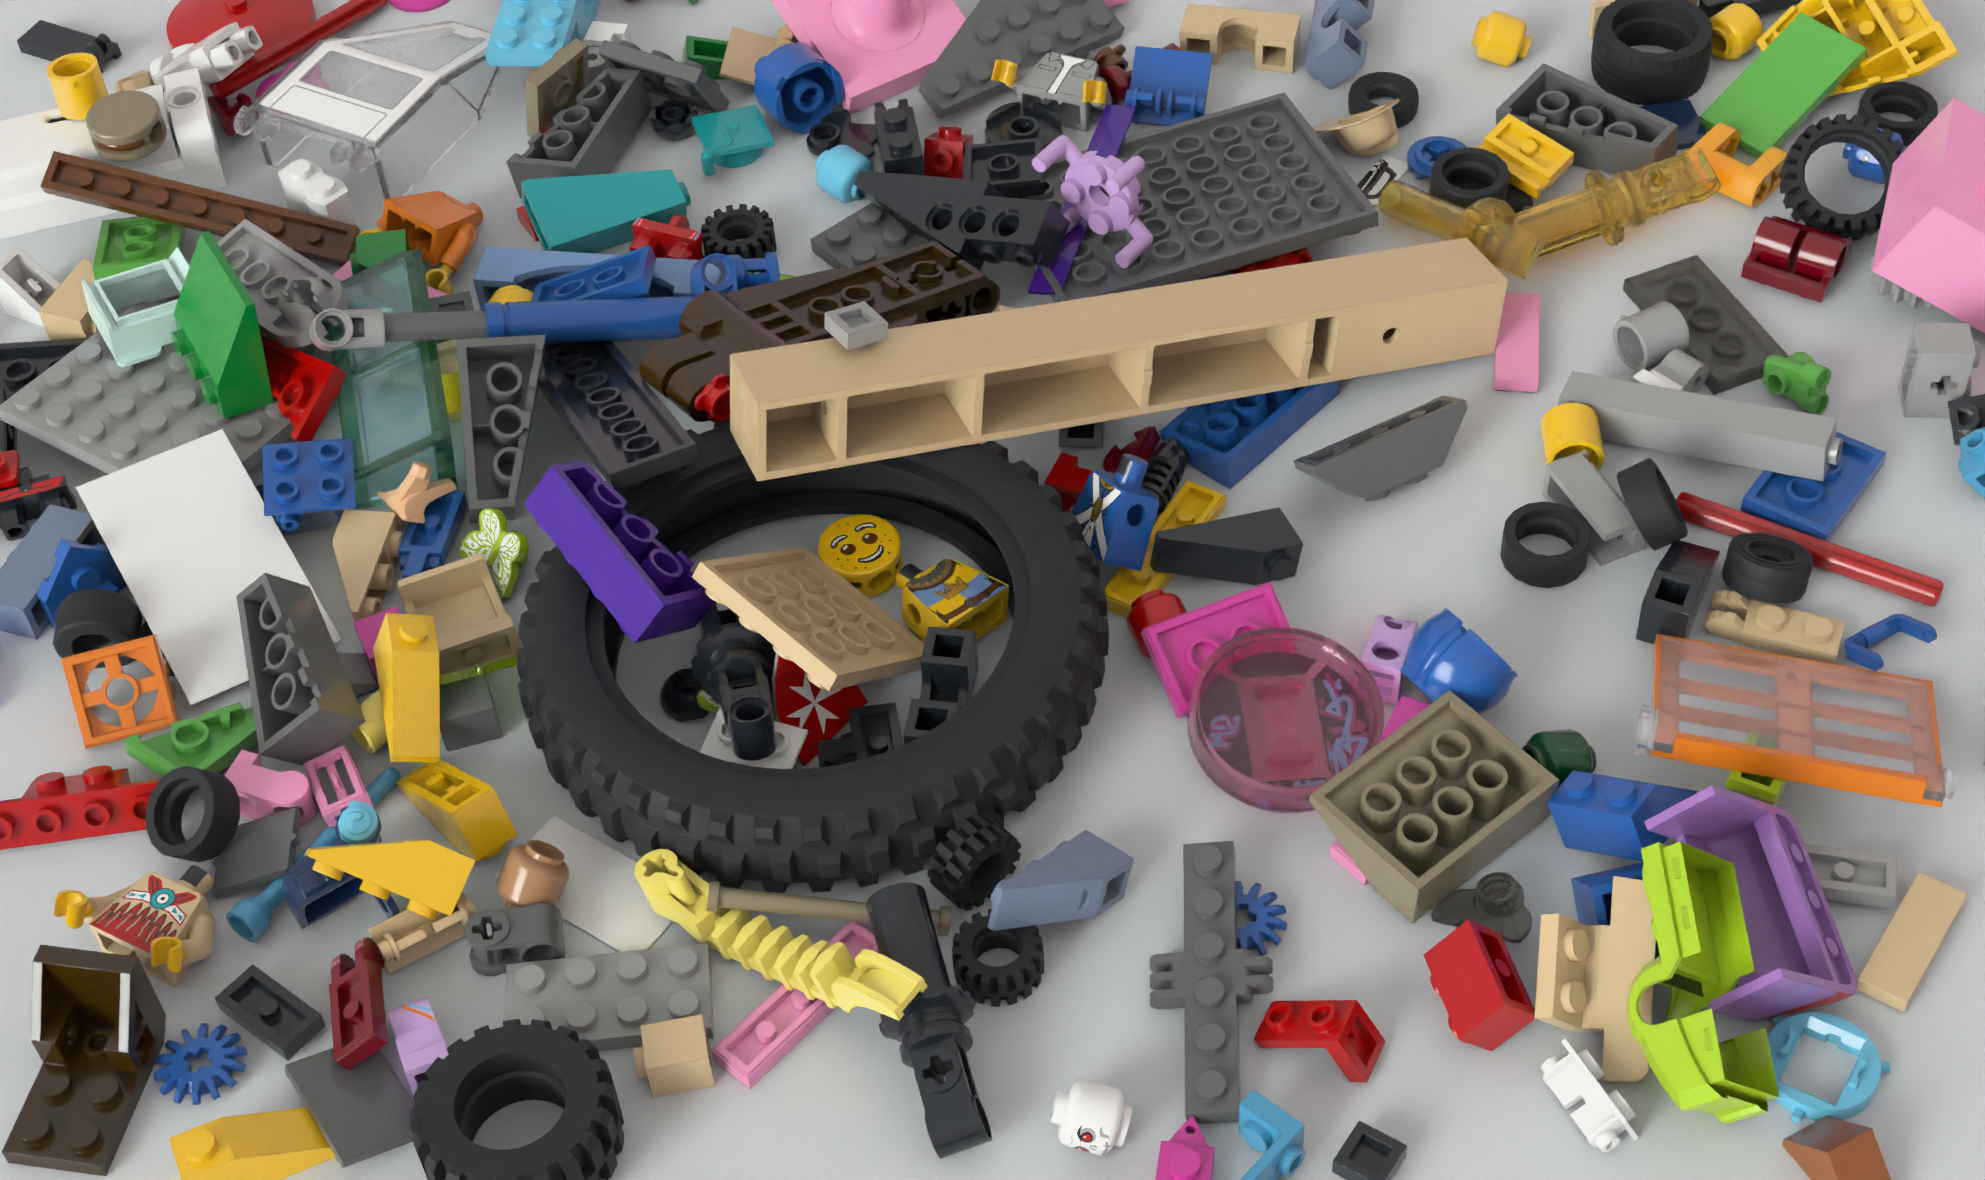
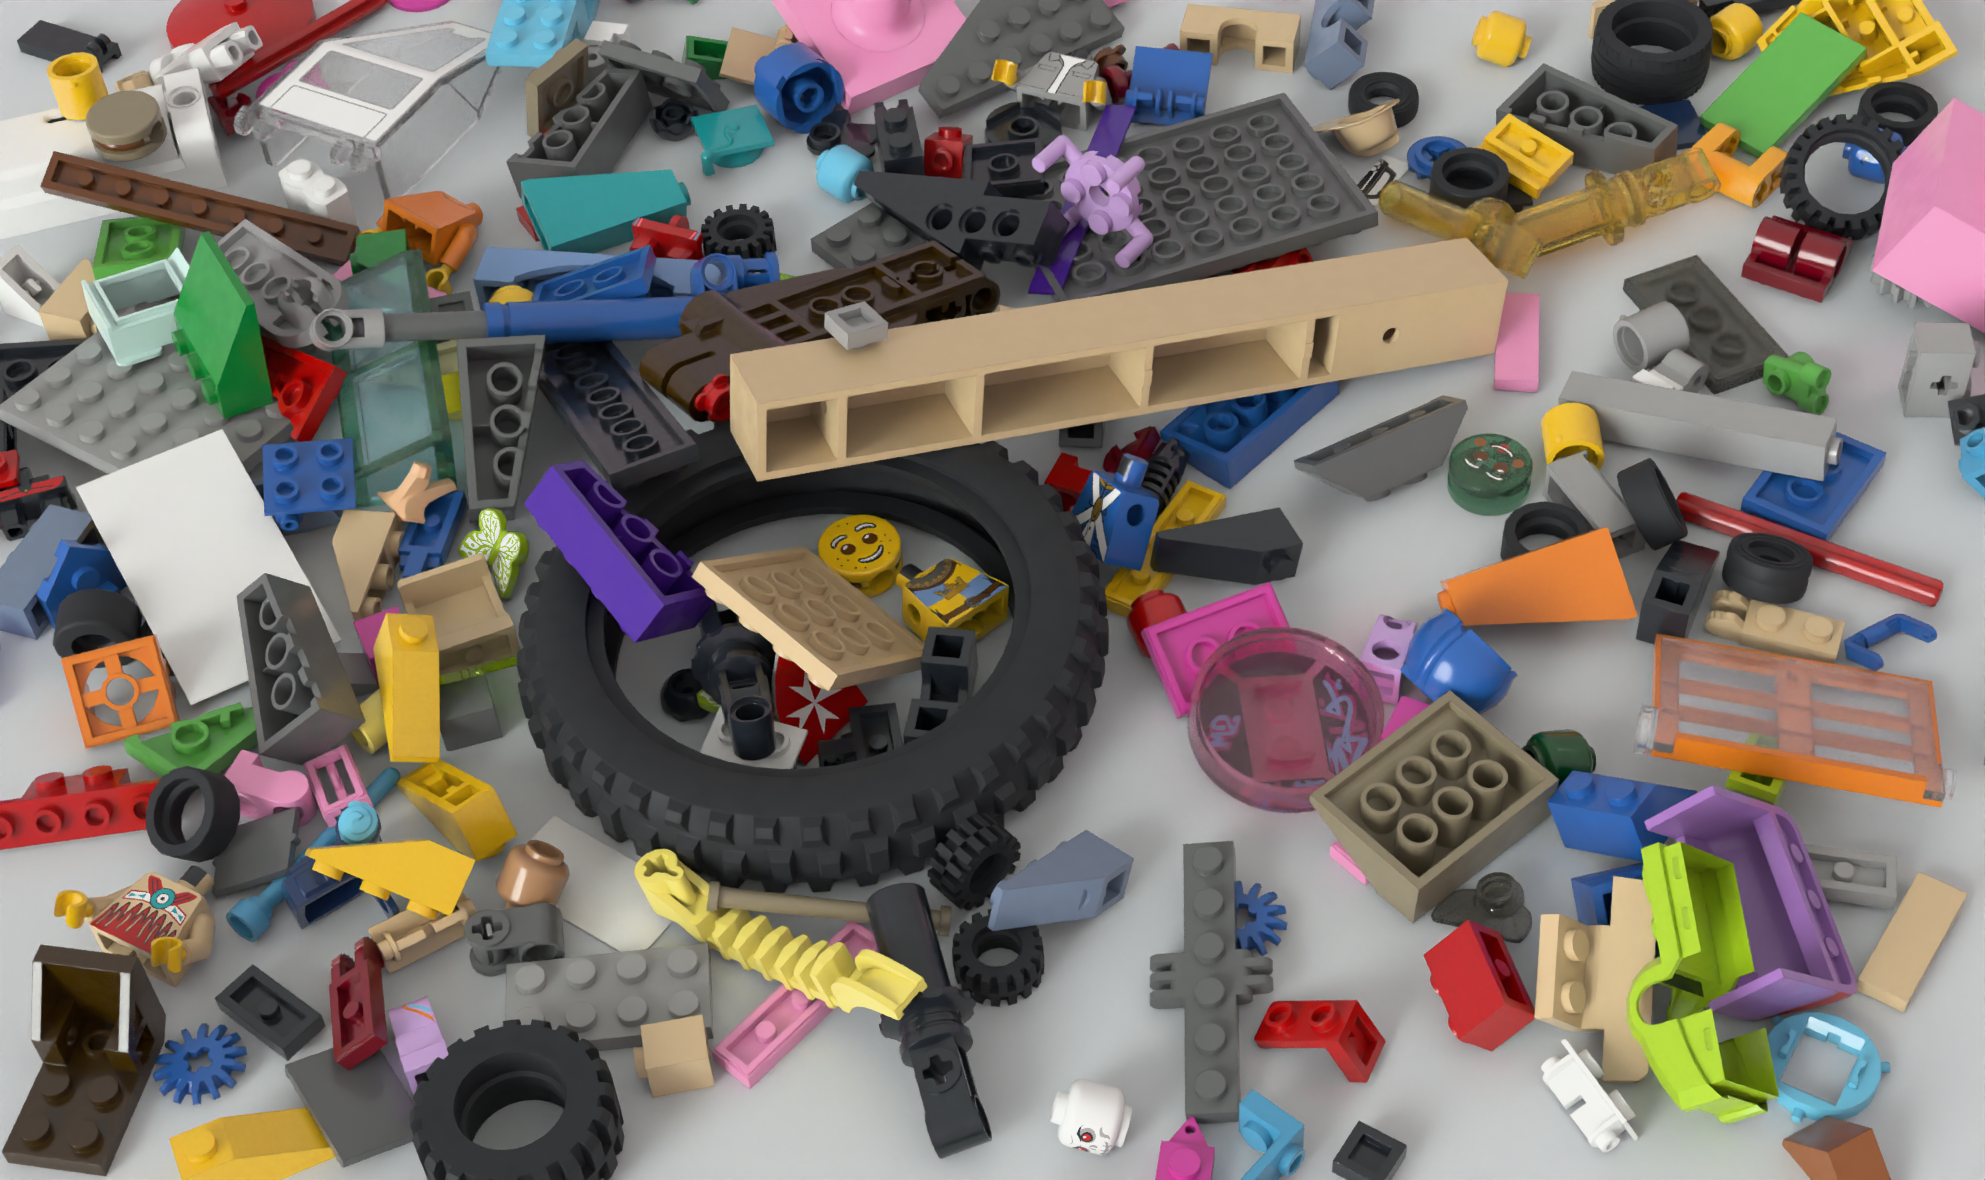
none -> orange slope [1437,527,1638,626]
none -> clear green head [1447,433,1533,516]

